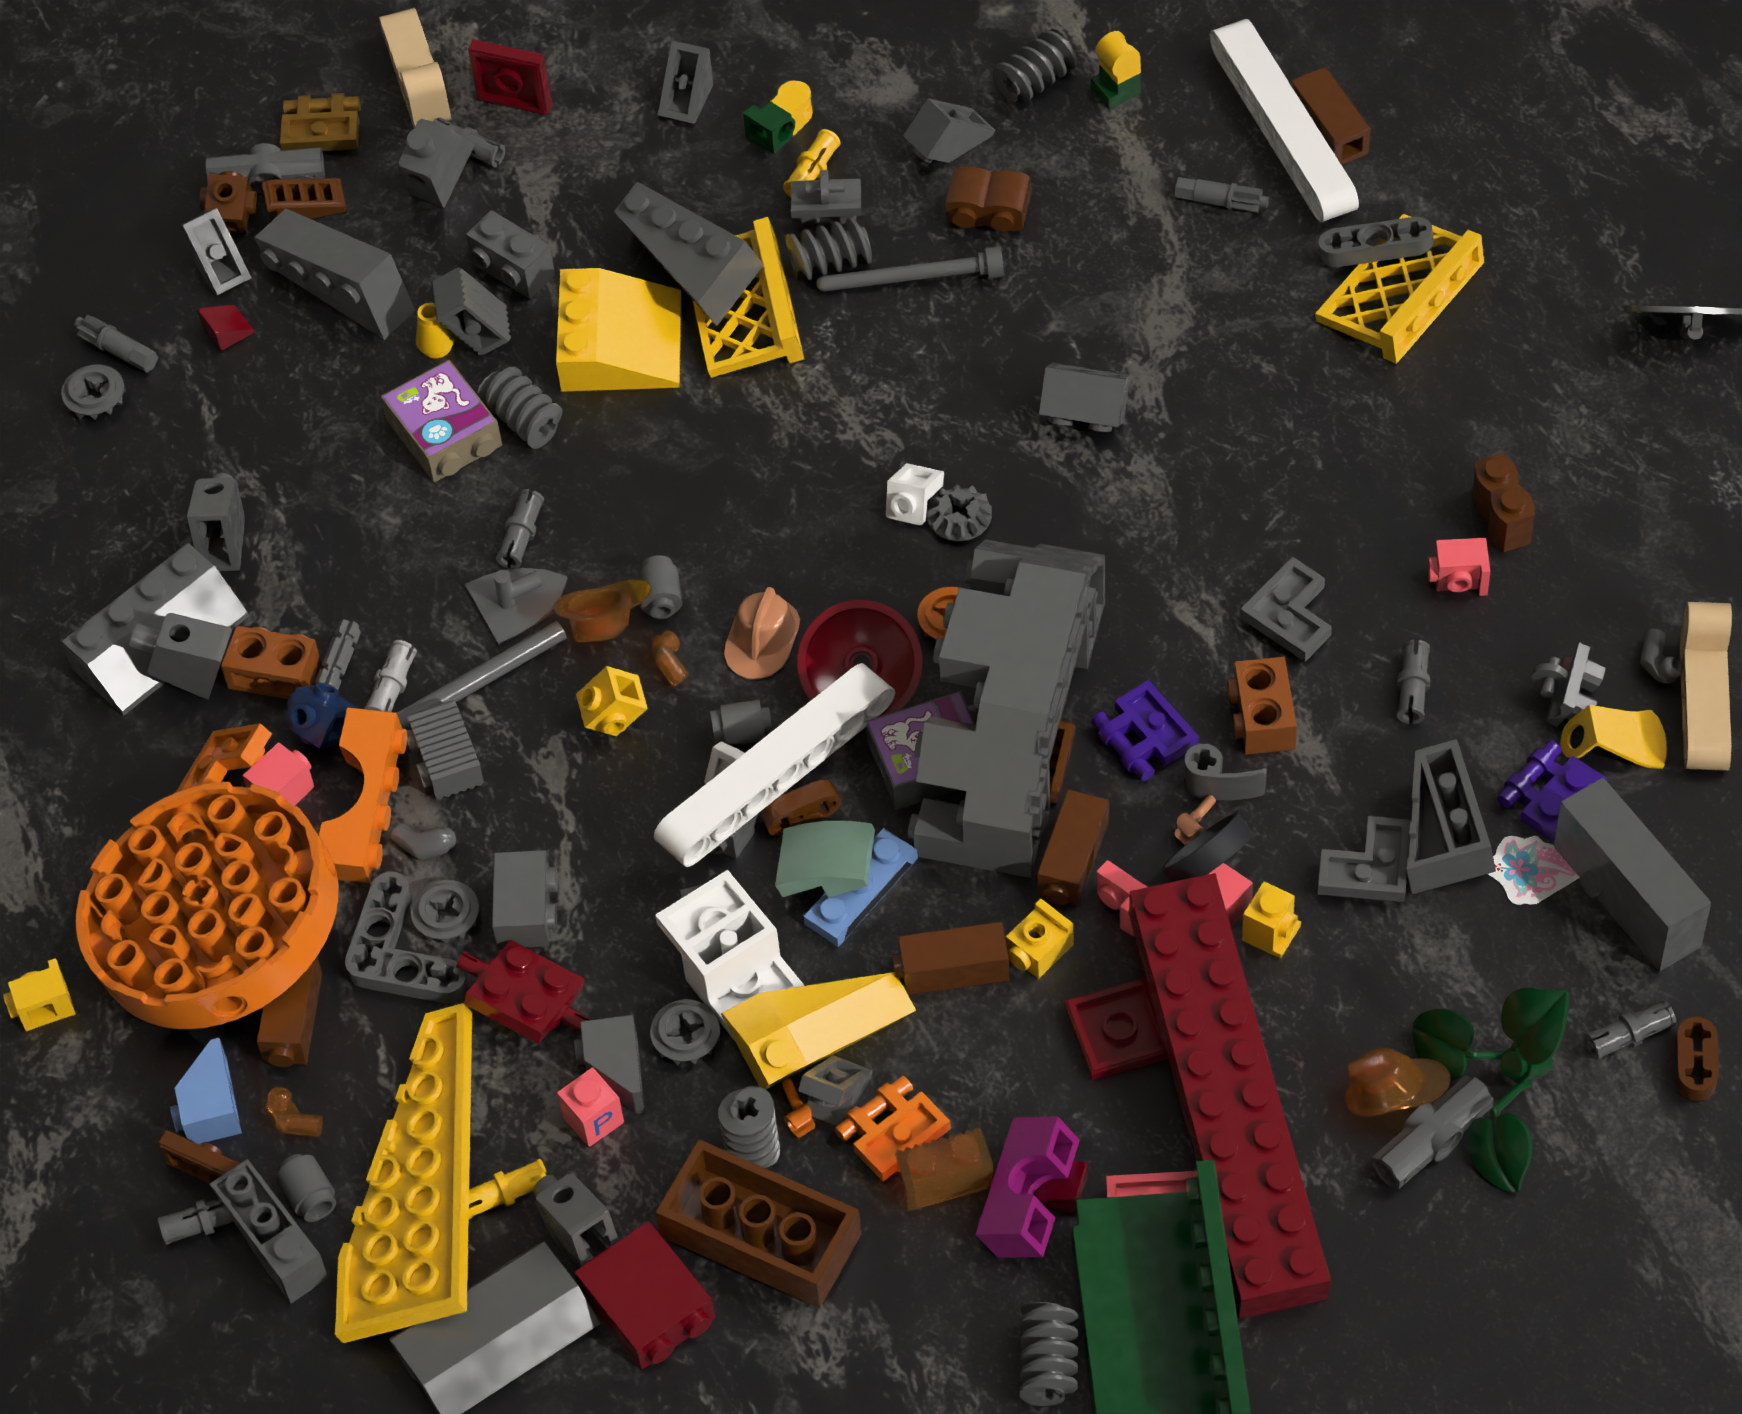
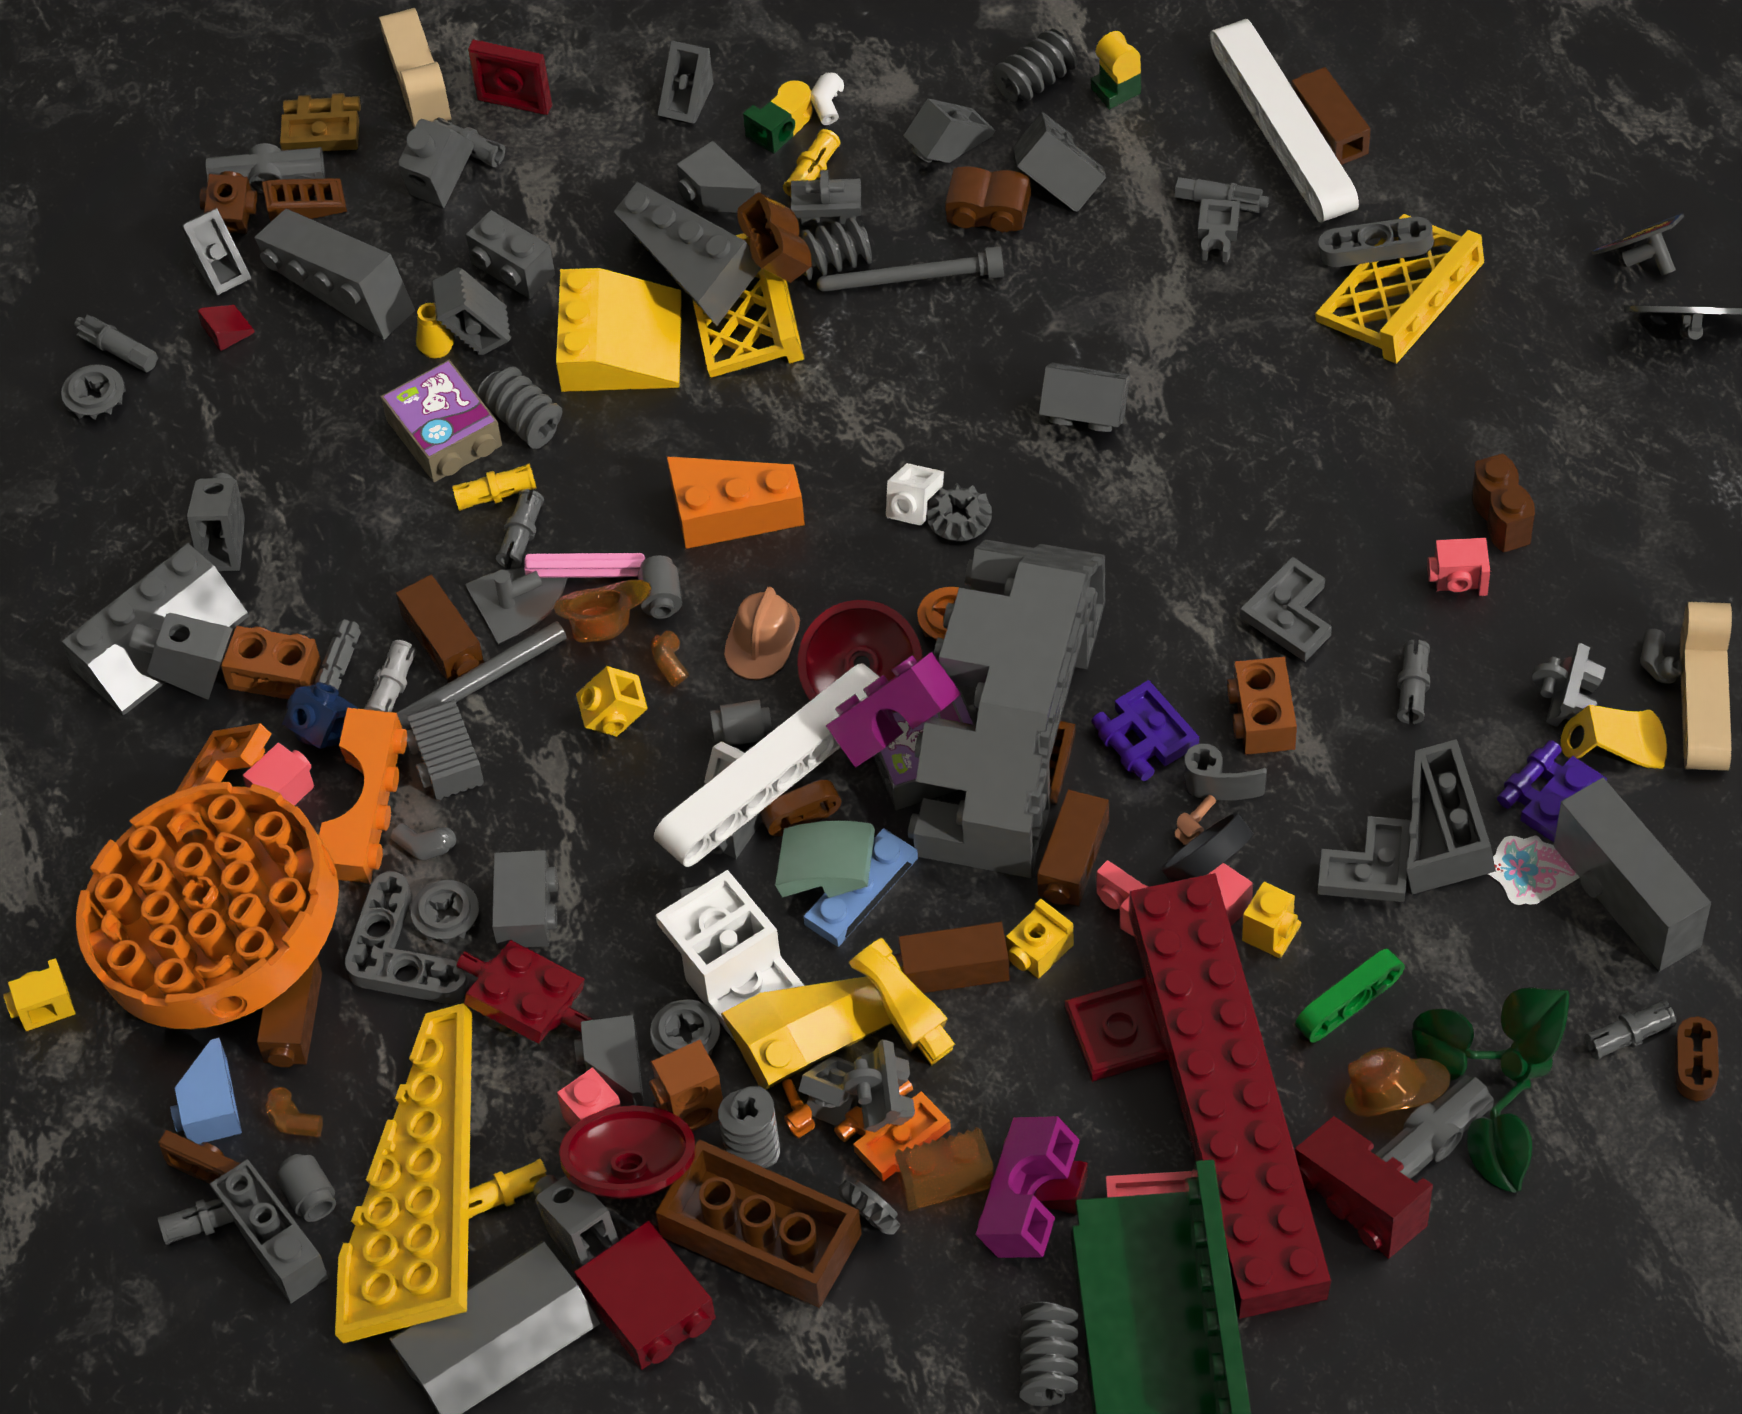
none -> reddish brown brick [396,574,484,683]
none -> yellow pin [452,463,537,511]
none -> bright pink axle [524,553,645,578]
none -> dark red dish [559,1106,695,1199]
none -> dark orange brick [649,1040,723,1132]
none -> orange wedge [667,457,805,549]
none -> dark grey slope [677,141,761,213]
none -> reddish brown brick [737,192,812,283]
none -> white arm [811,73,844,125]
none -> magenta arch [826,652,961,768]
none -> dark grey gear [838,1180,901,1234]
none -> dark grey hips [843,1039,915,1132]
none -> yellow hips [849,938,955,1066]
none -> dark grey panel [1013,111,1106,211]
none -> dark grey plate [1198,199,1240,262]
none -> green beam [1295,949,1405,1043]
none -> dark red wedge [1295,1116,1433,1259]
none -> dark grey shield [1592,213,1684,276]

